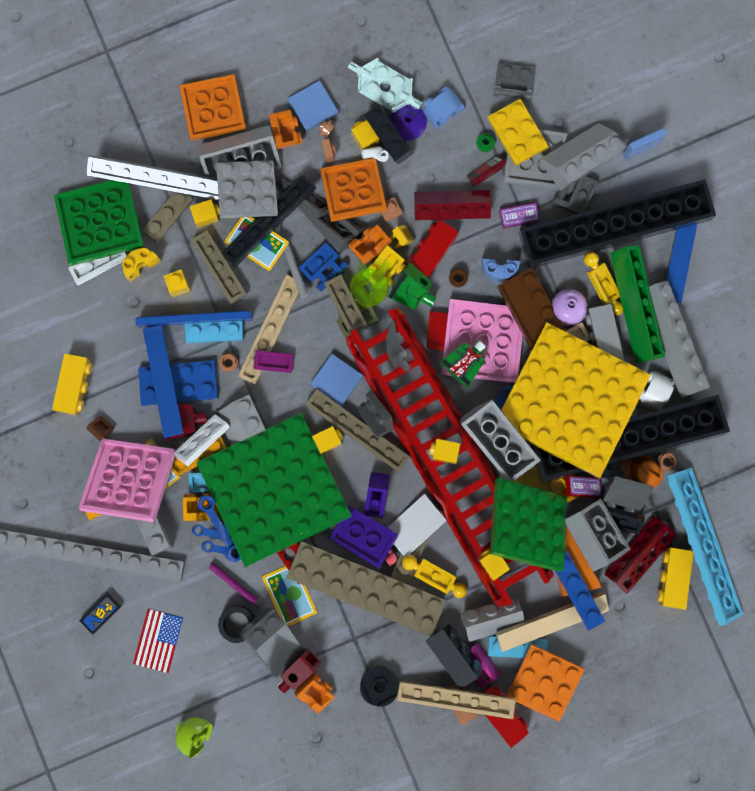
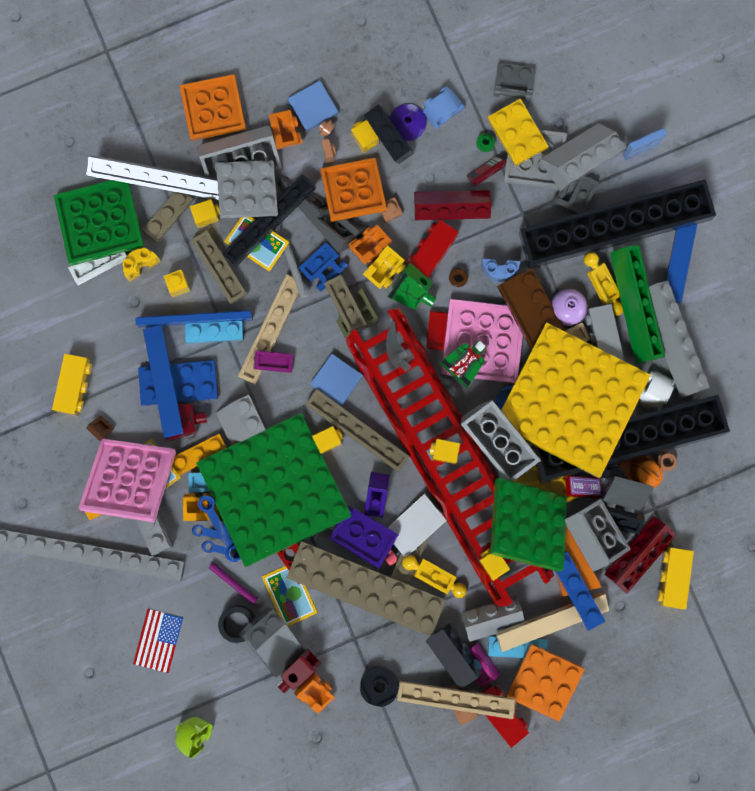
tile [79,593,122,635] -> none
white plate [174,414,230,467] -> none
nougat plate [219,353,238,372] -> none
light aqua plate [348,58,423,113] -> none
clear neon green plate [350,268,389,307] -> none
dark grey bracket [358,391,394,438] -> none
white arm [361,146,389,162] -> none
yellow tile [390,225,415,248] -> none
tile [499,203,540,229] -> none
medium azure plate [667,467,744,626] -> none

